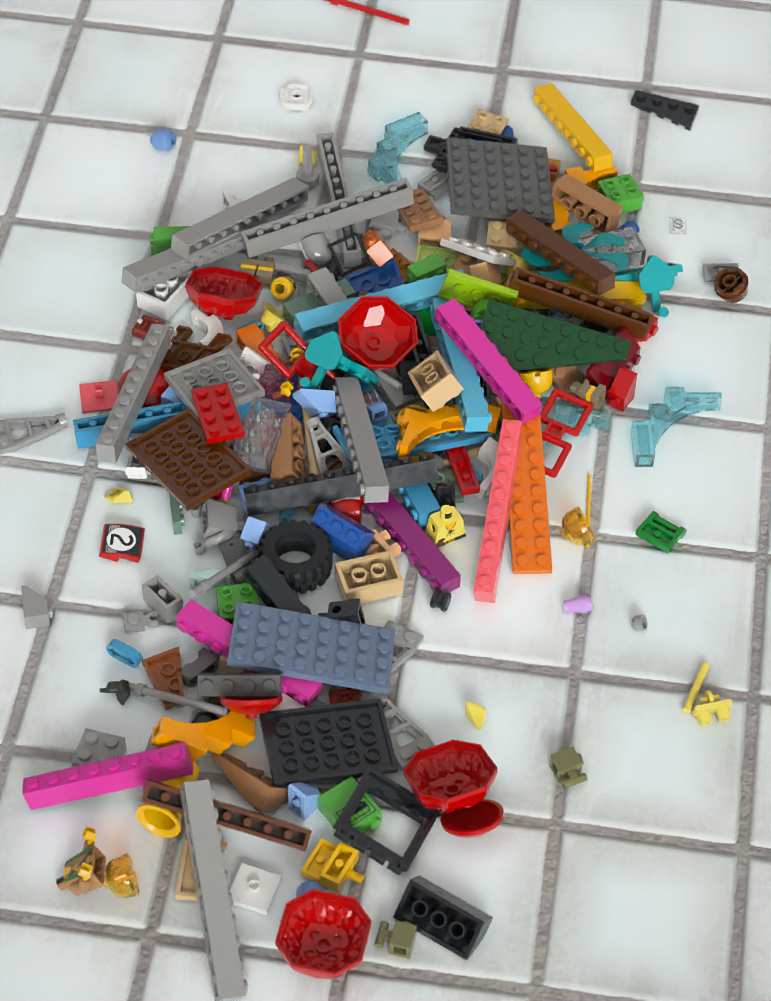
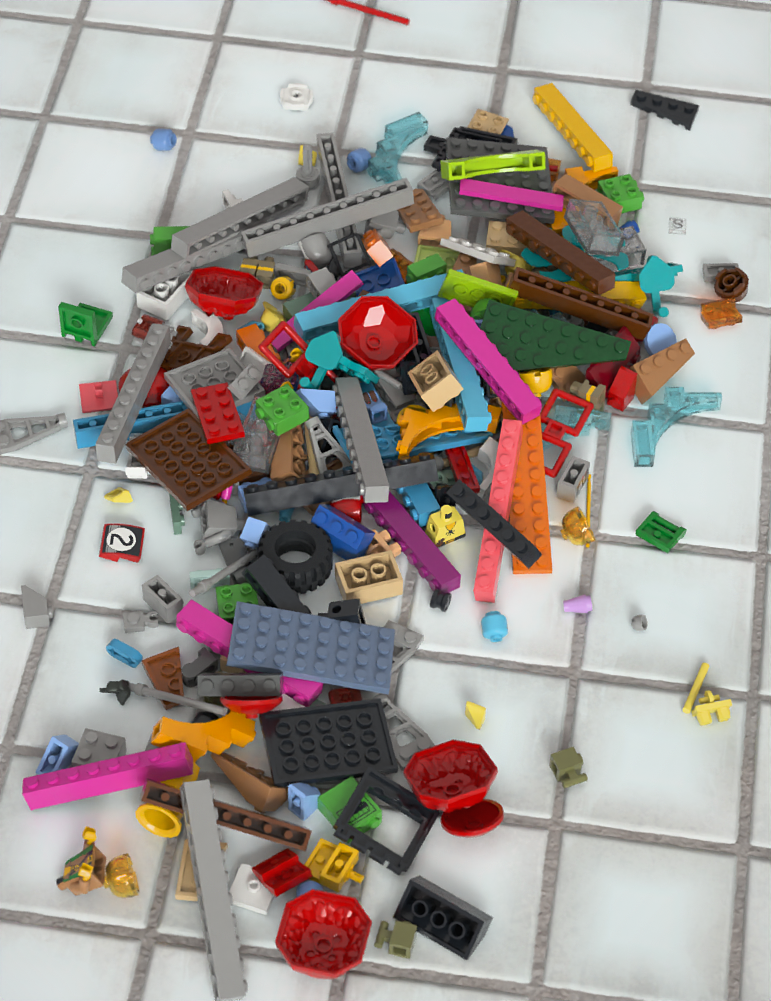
none -> light blue slope [35,734,79,775]
none -> green bracket [58,302,113,346]
none -> light grey plate [227,363,264,400]
none -> red slope [251,848,313,897]
none -> bright green brick [255,384,309,436]
none -> dark pink tile [271,270,364,352]
none -> medium blue head [347,148,372,172]
none -> lime arch [441,150,546,181]
none -> black arch [446,479,542,569]
none -> dark pink tile [459,179,563,212]
none -> medium azure head [481,611,508,642]
none -> light grey brick [556,456,590,503]
none -> clear brick [564,199,625,257]
none -> medium nougat wedge [629,338,695,404]
none -> light blue tile [644,323,677,356]
none -> clear orange bracket [701,297,742,329]

